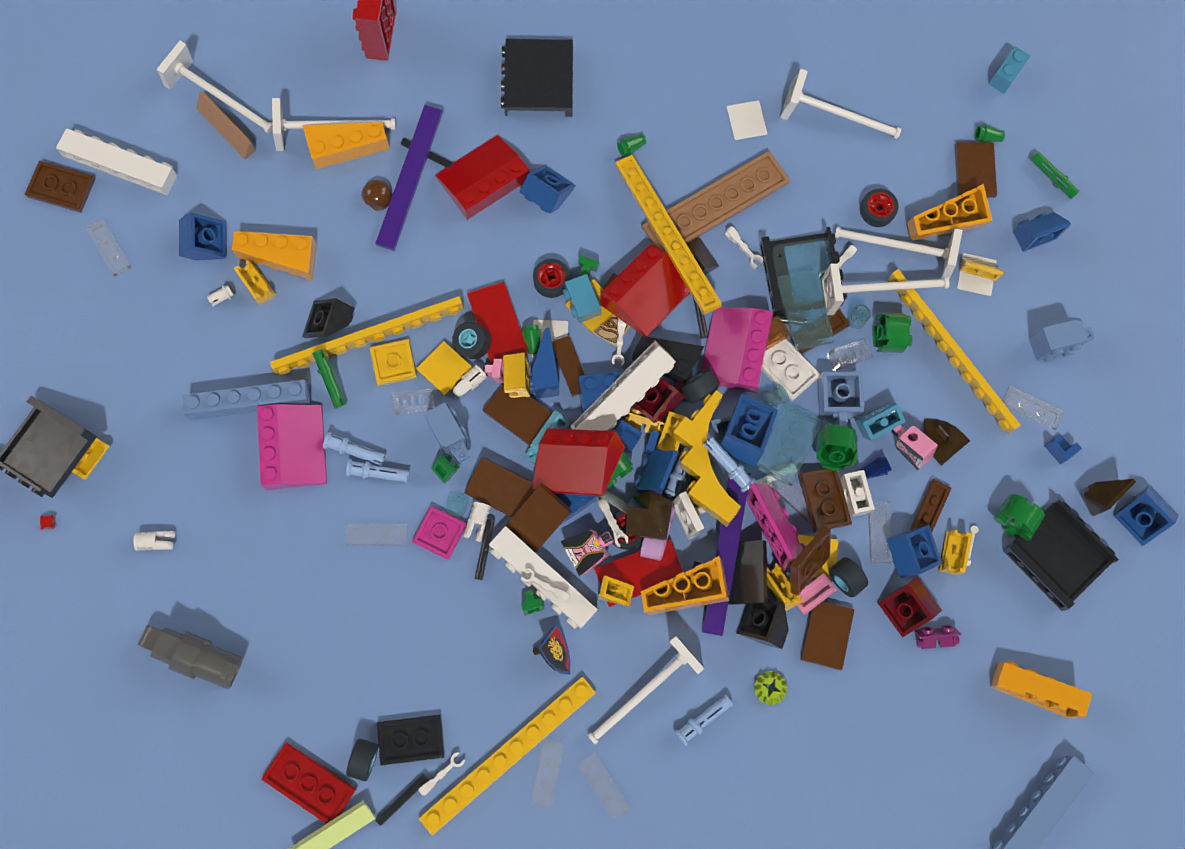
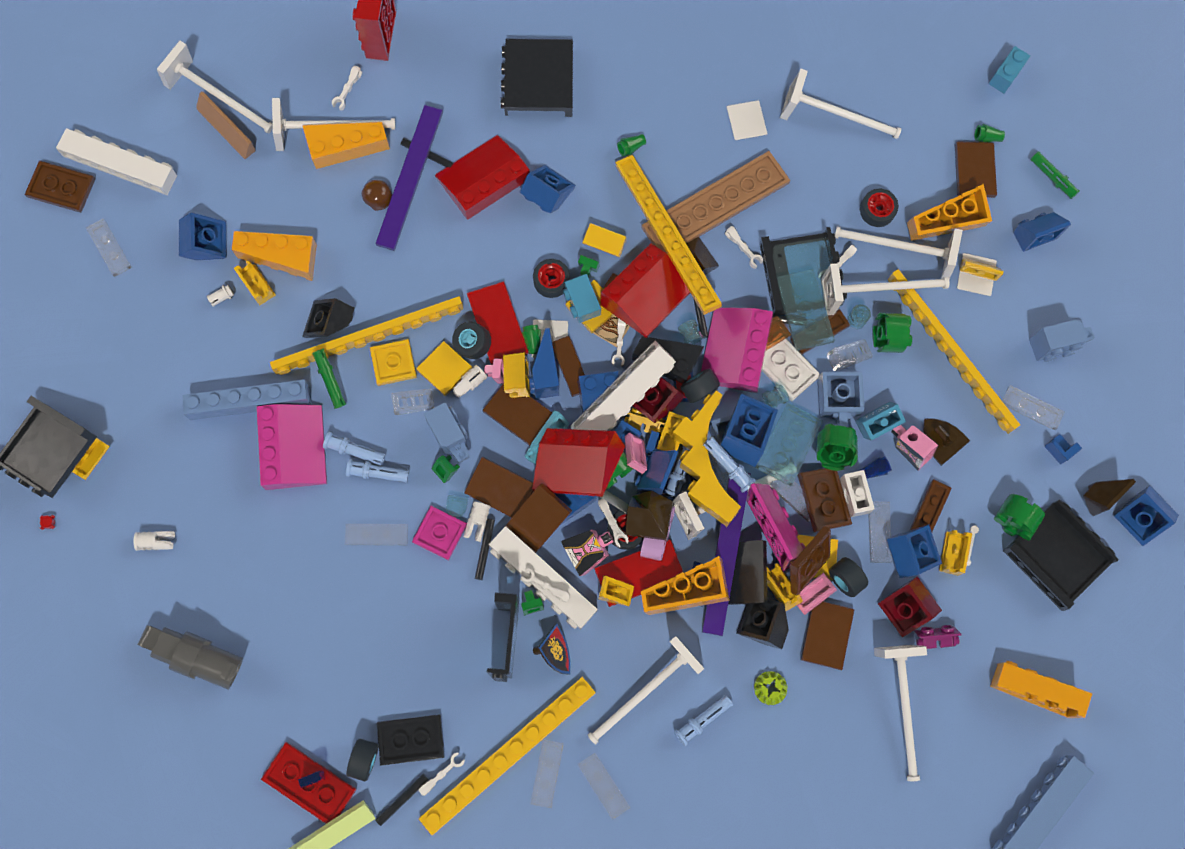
none -> clear blue tile [298,771,325,788]
none -> white piece [332,66,362,111]
none -> black panel [487,593,519,682]
none -> yellow hinge [582,223,627,257]
none -> bright pink tile [625,433,647,474]
none -> clear light blue wheel [678,320,704,344]
none -> white tile [874,645,927,781]

